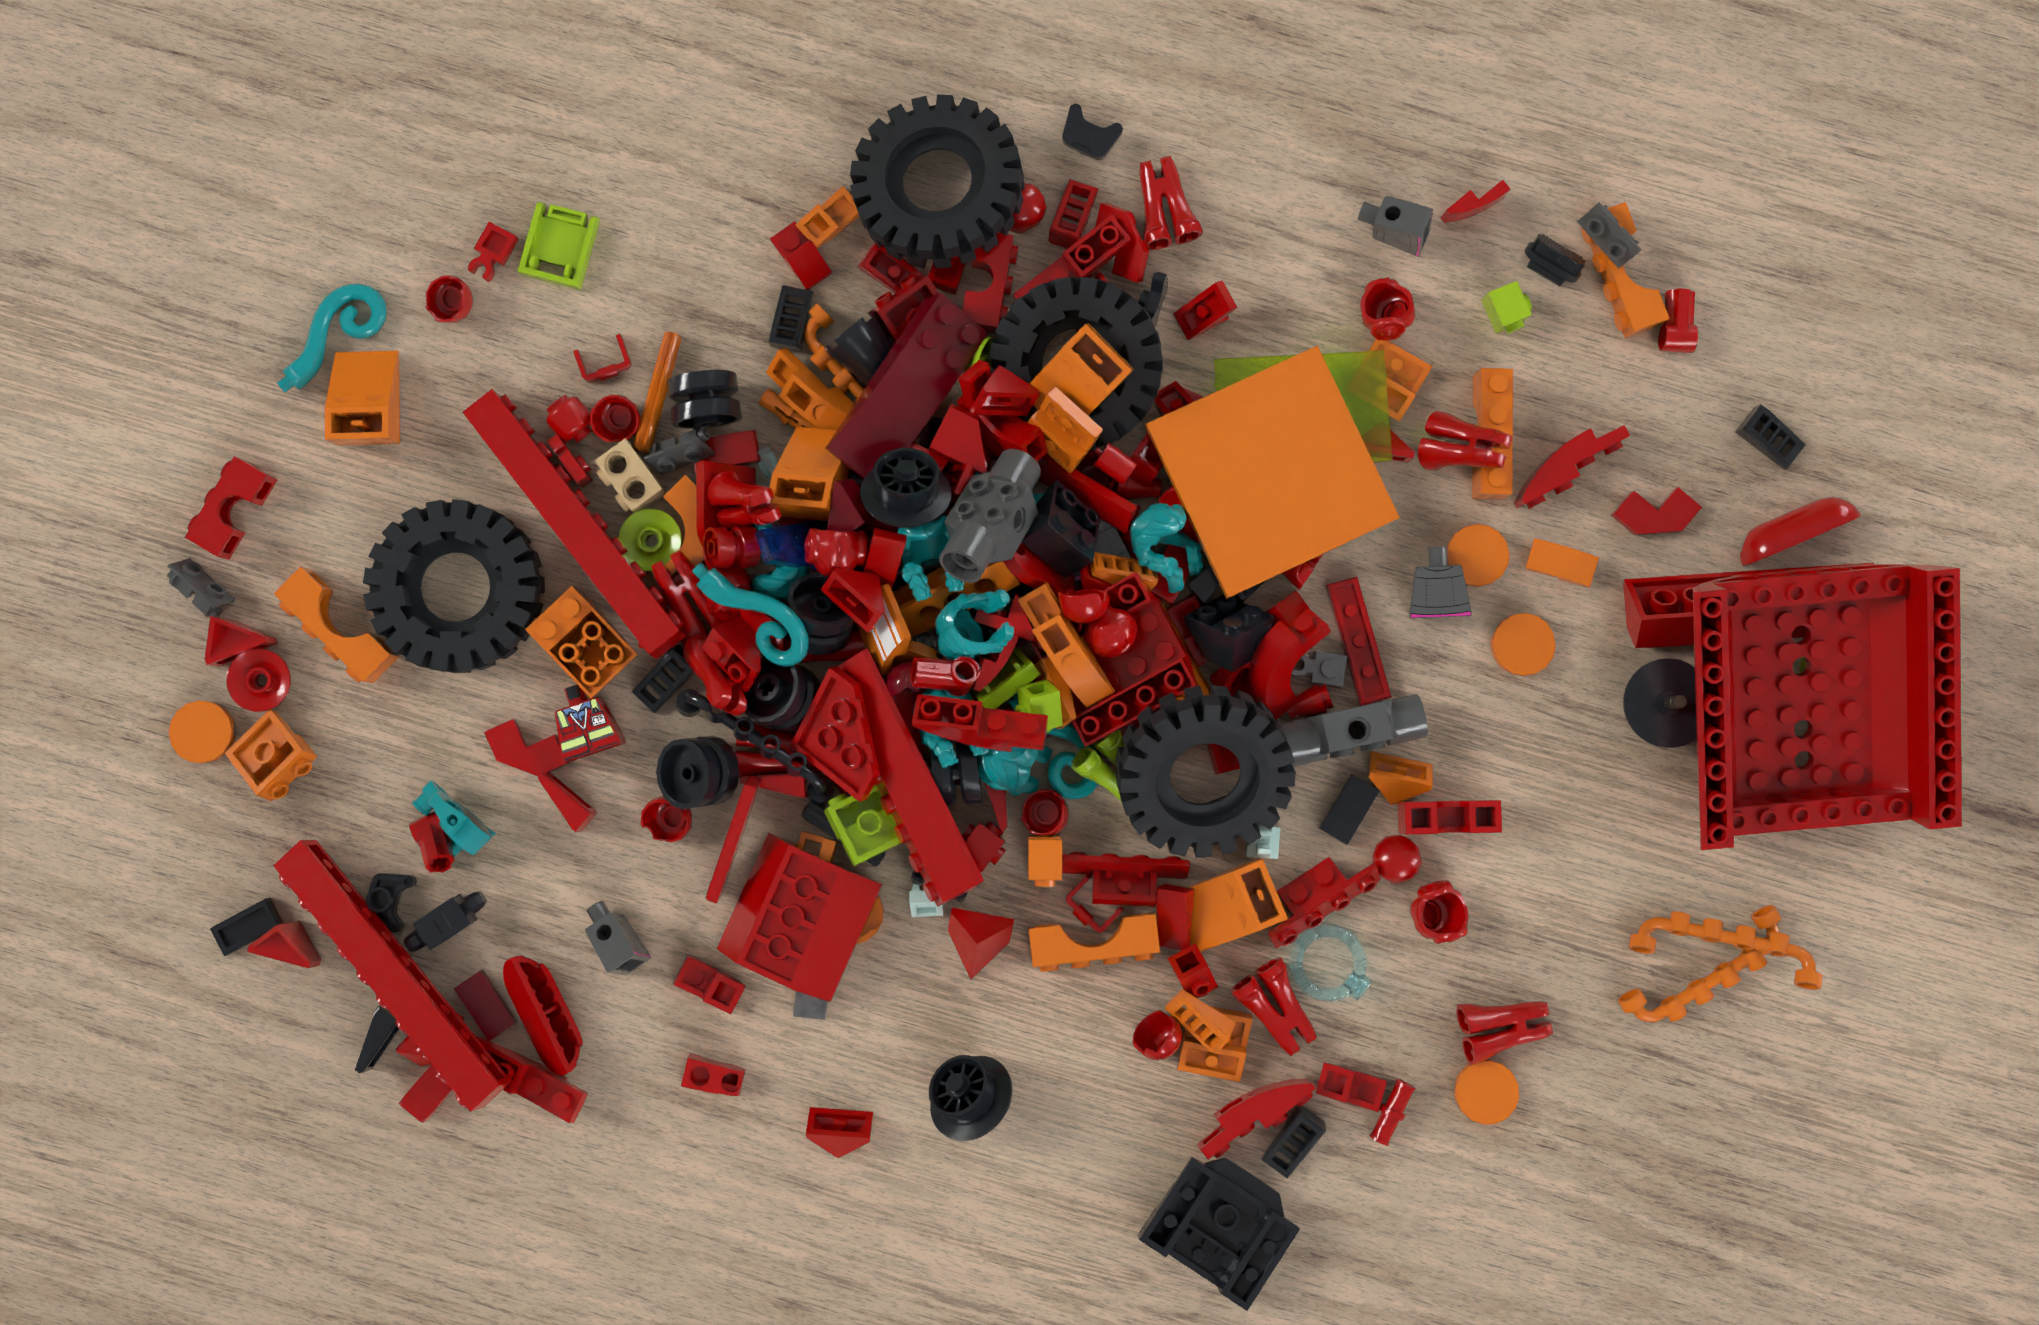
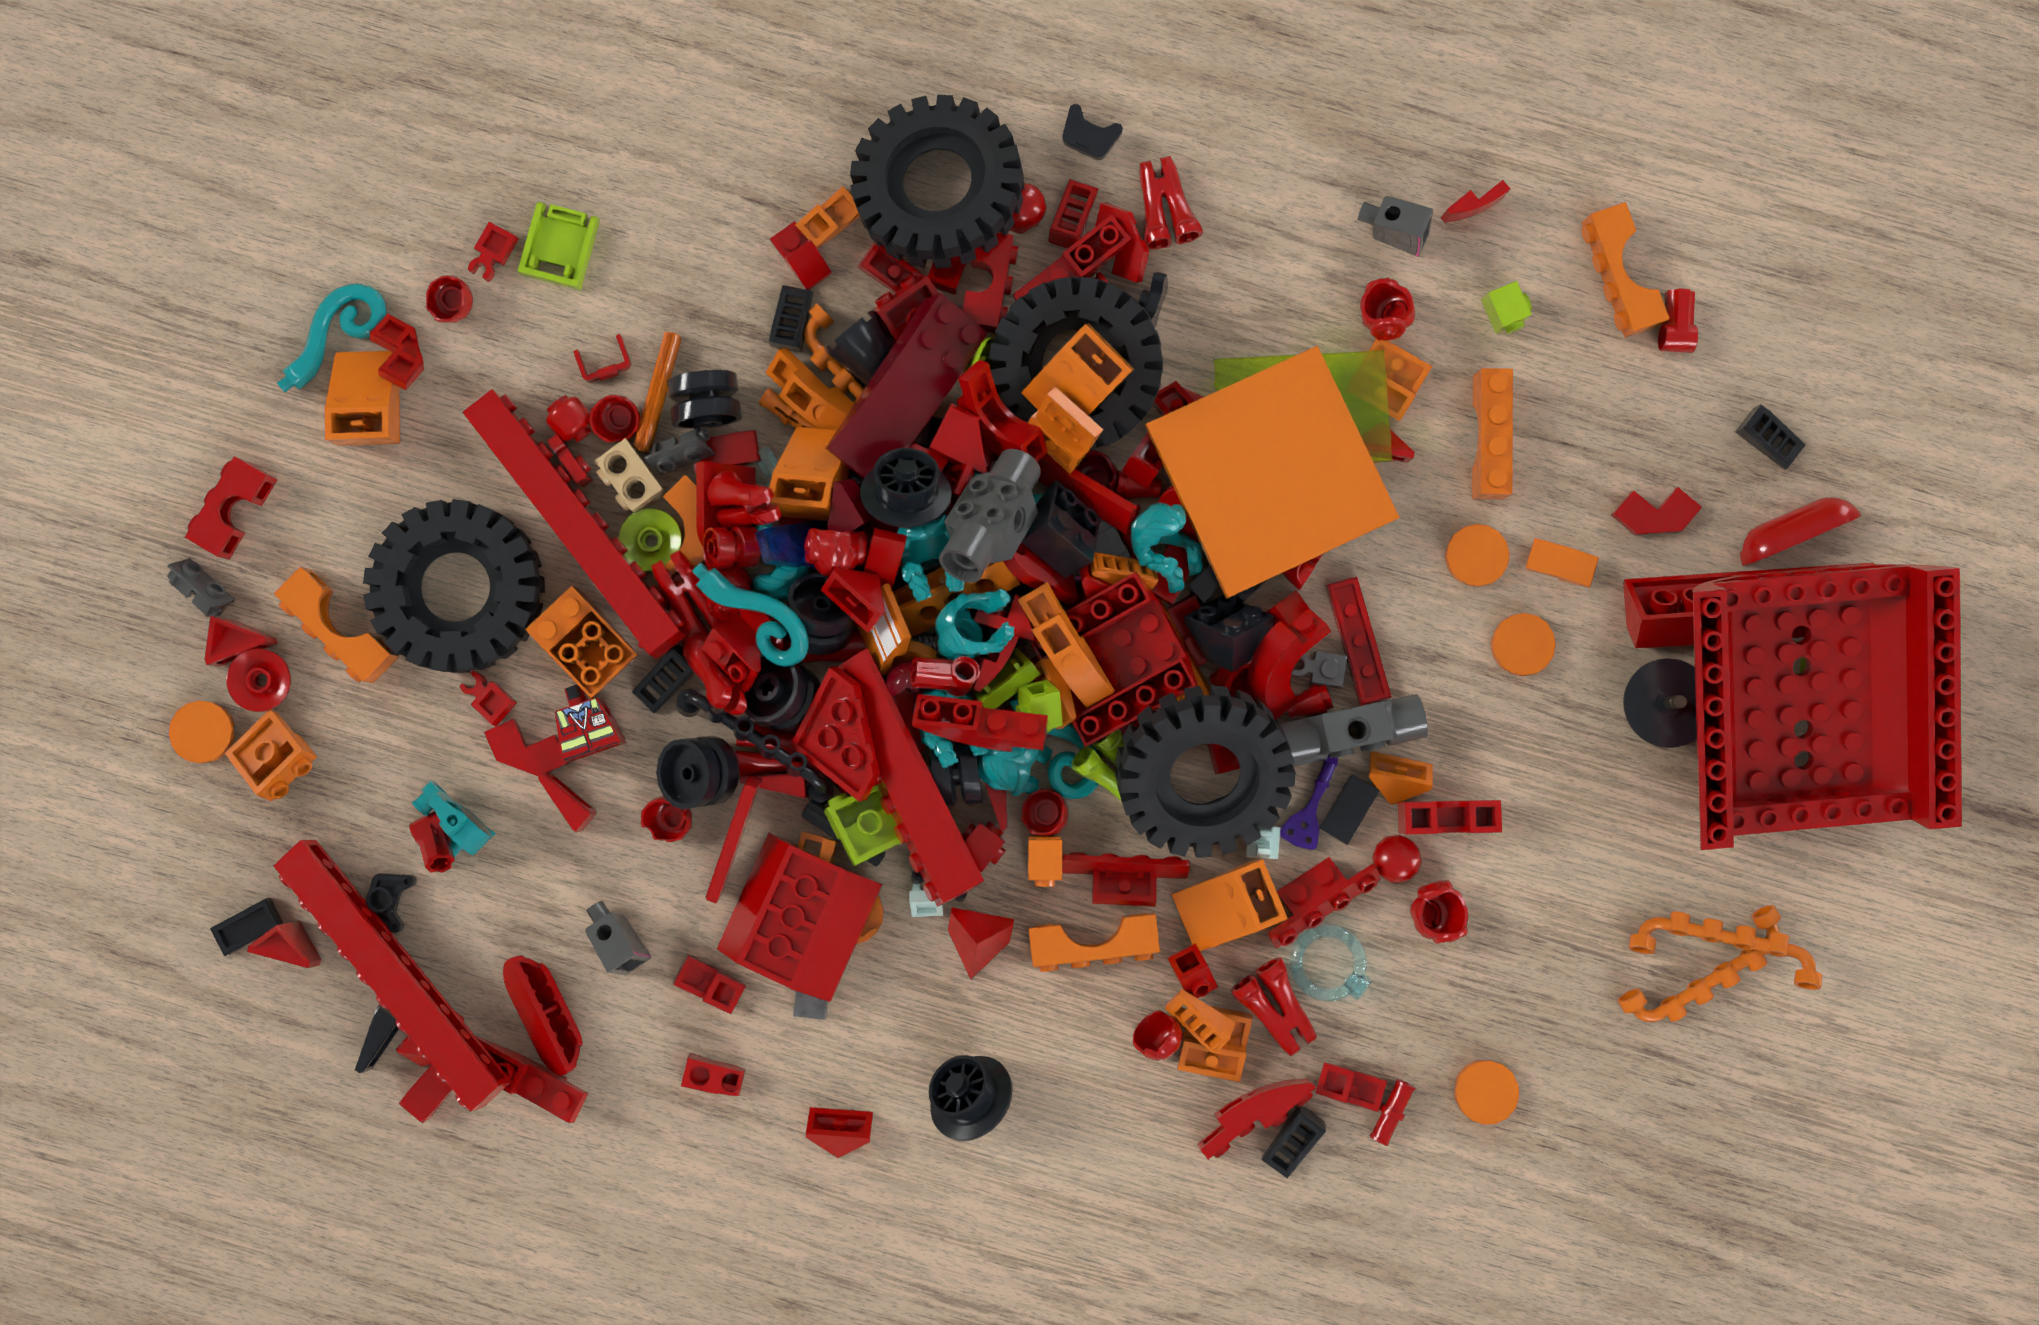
black piece [403,891,487,952] -> none
dark red tile [454,970,517,1042] -> none
red slope [970,365,1040,416] -> none
red hair [1058,589,1110,623] -> none
red piece [1066,874,1124,932] -> none
red piece [1084,608,1137,658] -> none
red piece [1093,442,1137,484] -> none
black slope [1137,1157,1300,1311] -> none
red slope [1156,884,1194,951] -> none
red slope [1173,280,1238,340] -> none
dark grey torso [1409,546,1472,618] -> none
red piece [1418,411,1513,471] -> none
red piece [1456,1001,1553,1065] -> none
red slope [1514,425,1630,509] -> none
black piece [1524,234,1586,287] -> none
dark grey hinge [1577,202,1641,269] -> none
none -> red tile [369,313,424,390]
none -> red plate [459,671,517,726]
none -> dark purple piece [1280,755,1338,850]

